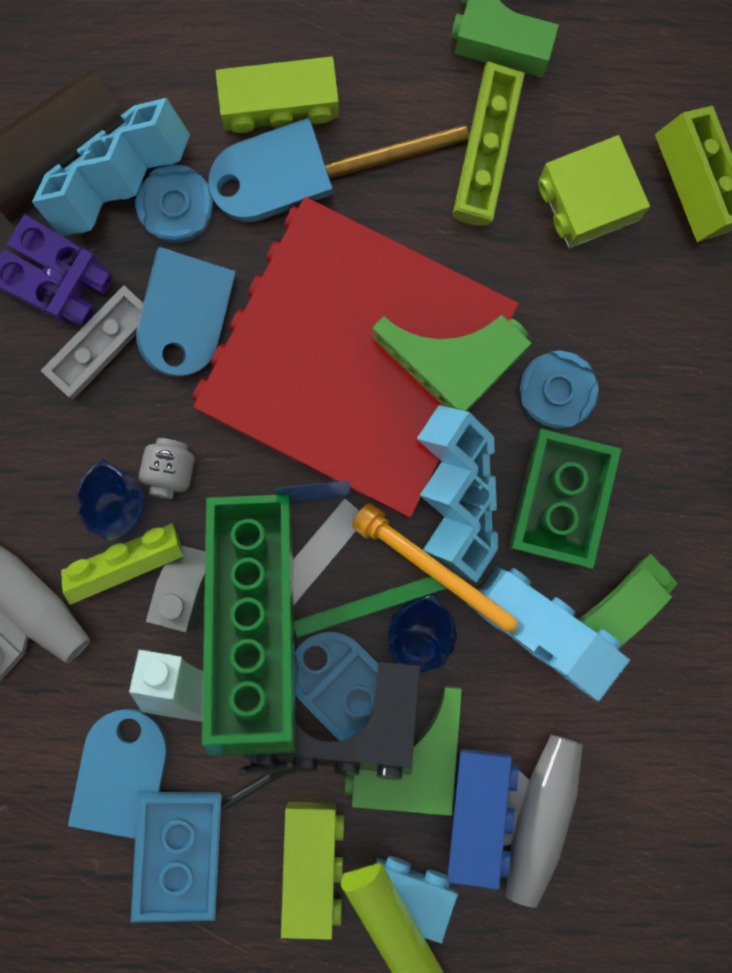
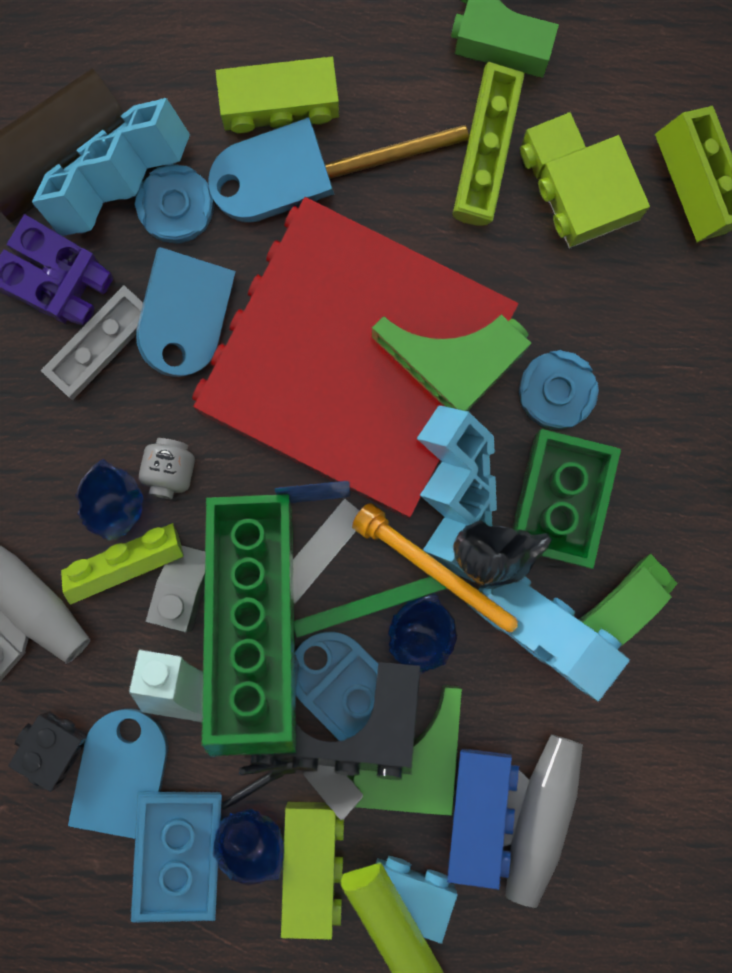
none -> black head [8,711,88,792]
none -> clear blue hair [212,809,284,886]
none -> light grey sticker [303,765,363,820]
none -> black hair [453,520,552,588]
none -> lime brick [520,112,586,179]

